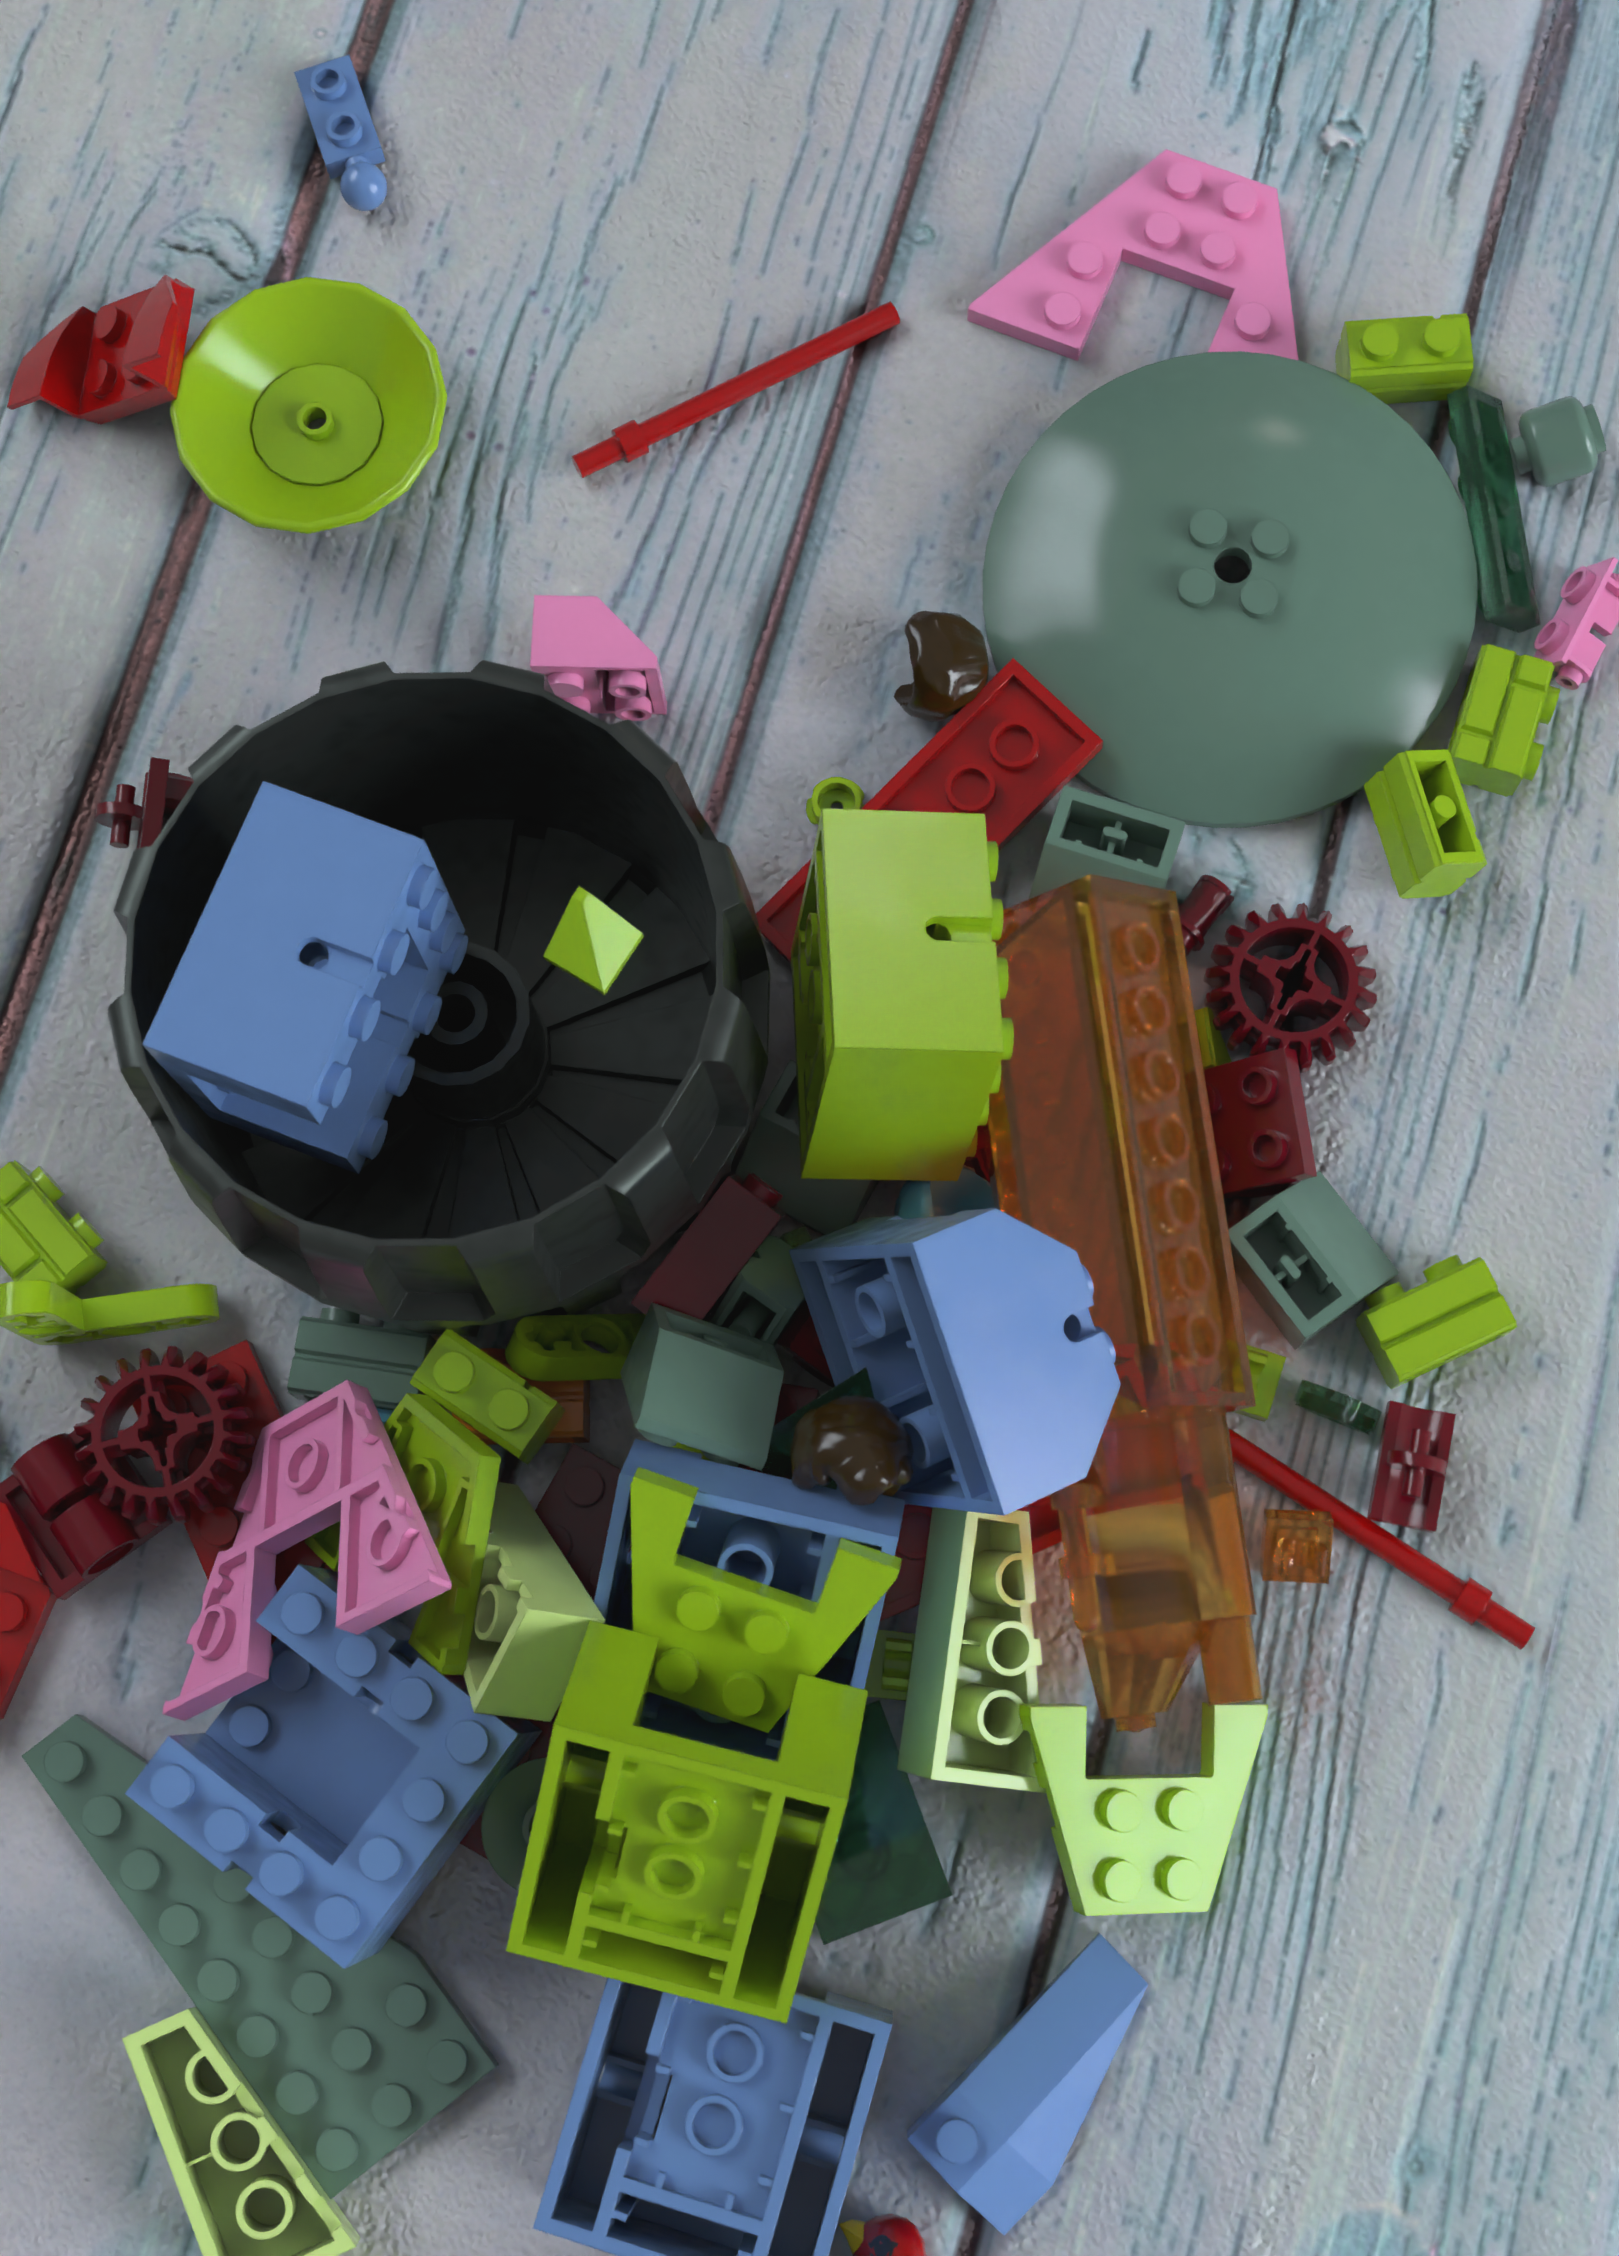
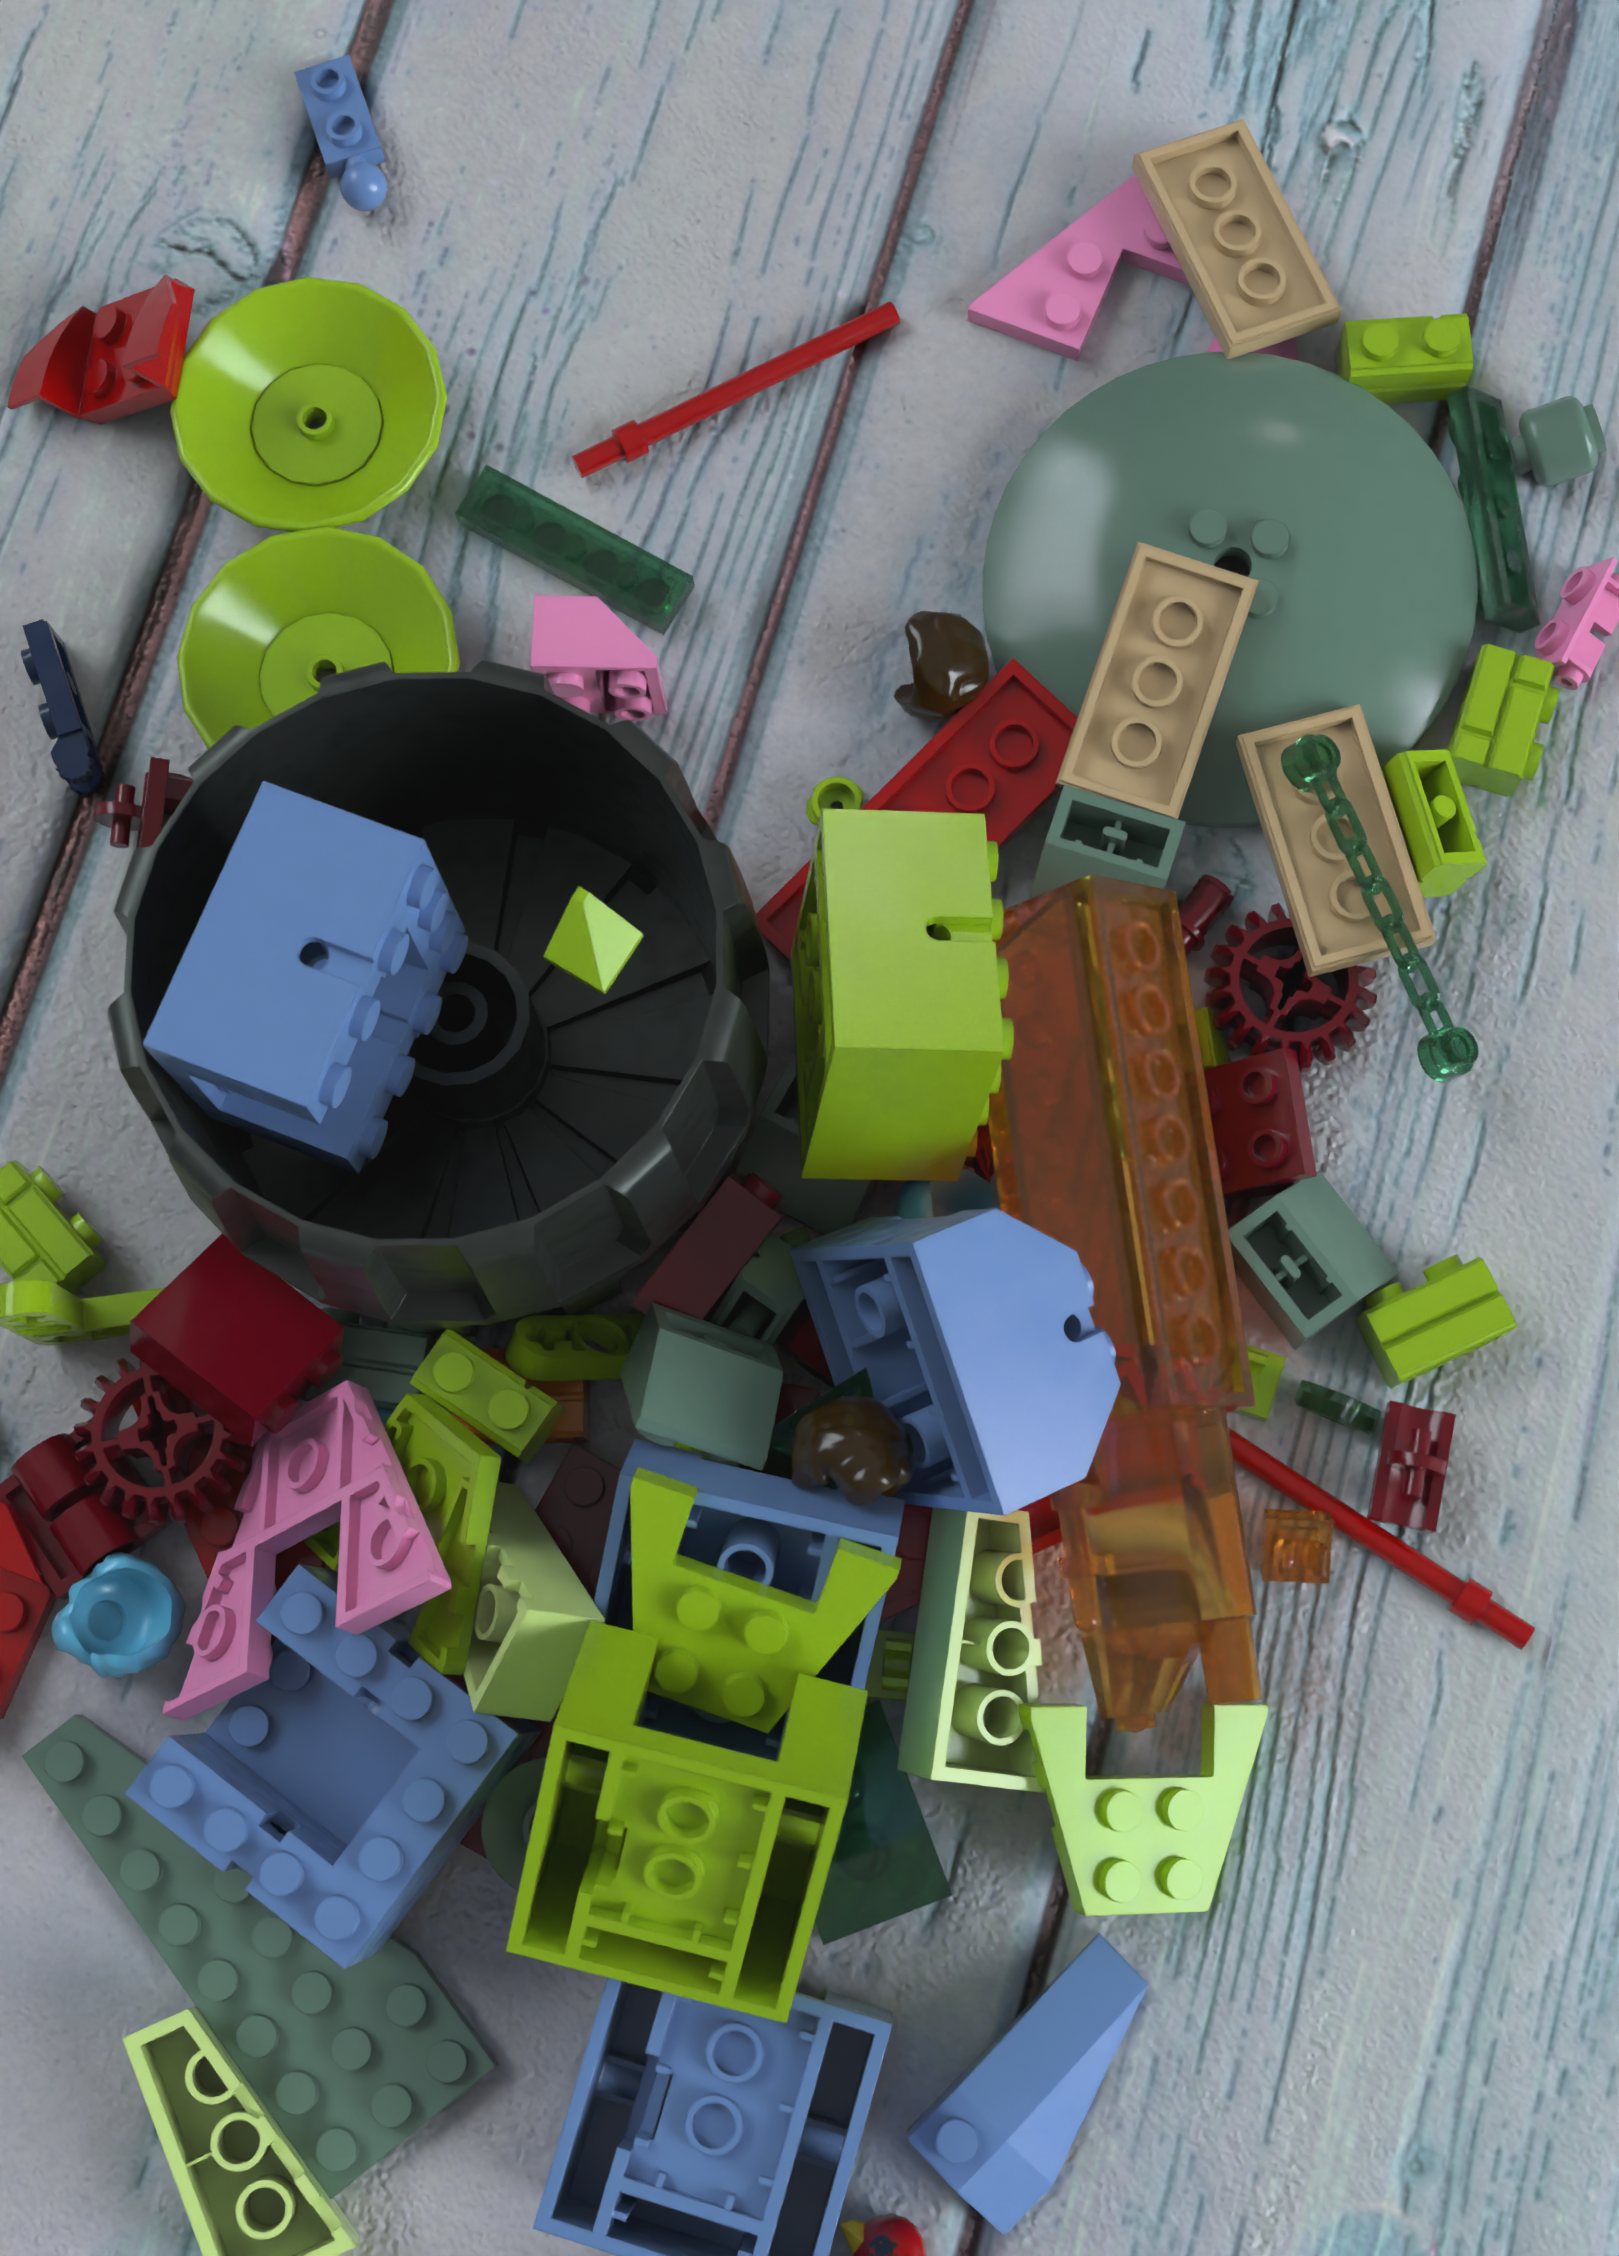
none -> dark blue hinge [21,619,106,797]
none -> medium azure hair [52,1552,186,1678]
none -> dark red brick [130,1233,344,1447]
none -> lime dish [177,526,460,749]
none -> clear green plate [455,465,695,635]
none -> tan tile [1055,542,1259,819]
none -> tan tile [1132,119,1342,359]
none -> tan tile [1235,704,1436,977]
none -> clear green piece [1281,734,1479,1083]

